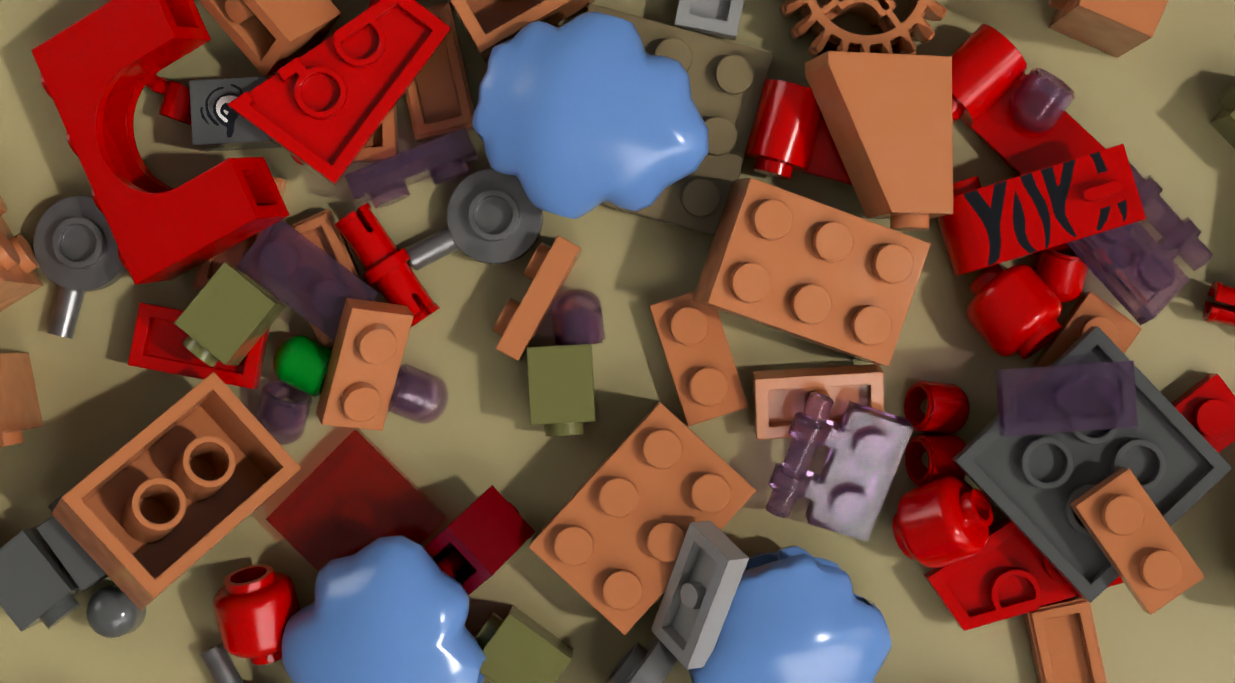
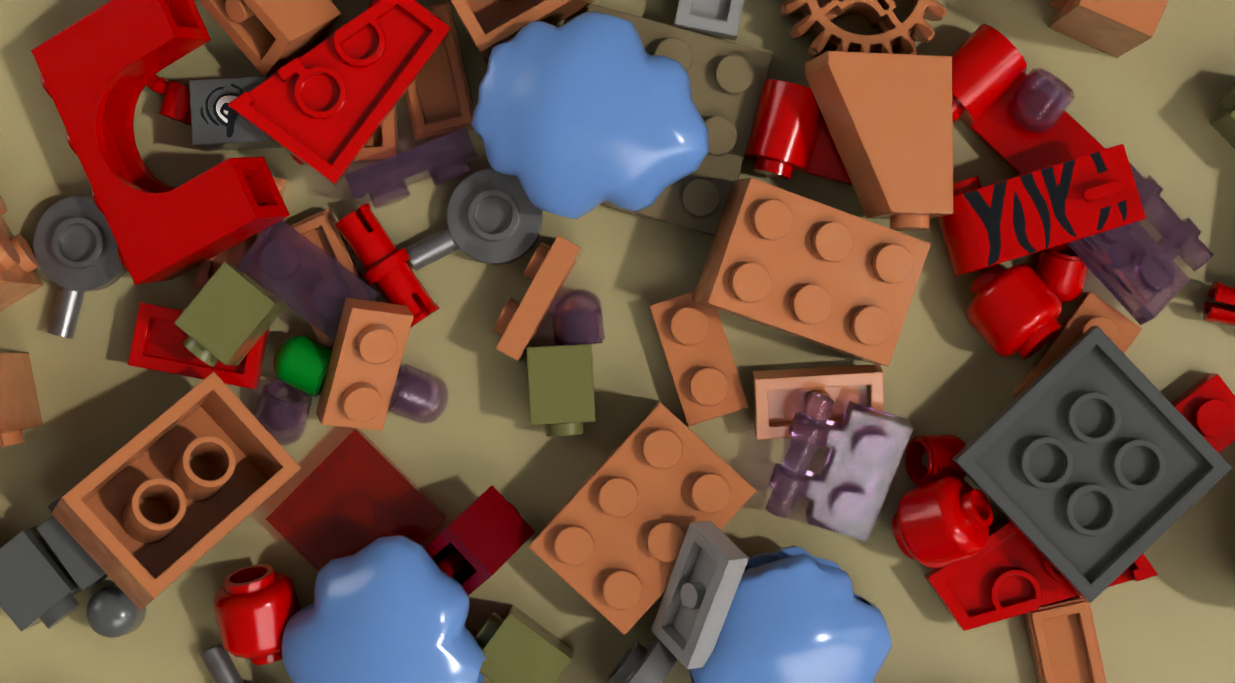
red piece [904,381,970,434] -> none
clear purple plate [995,360,1138,436] -> none
nougat plate [1069,467,1205,615] -> none

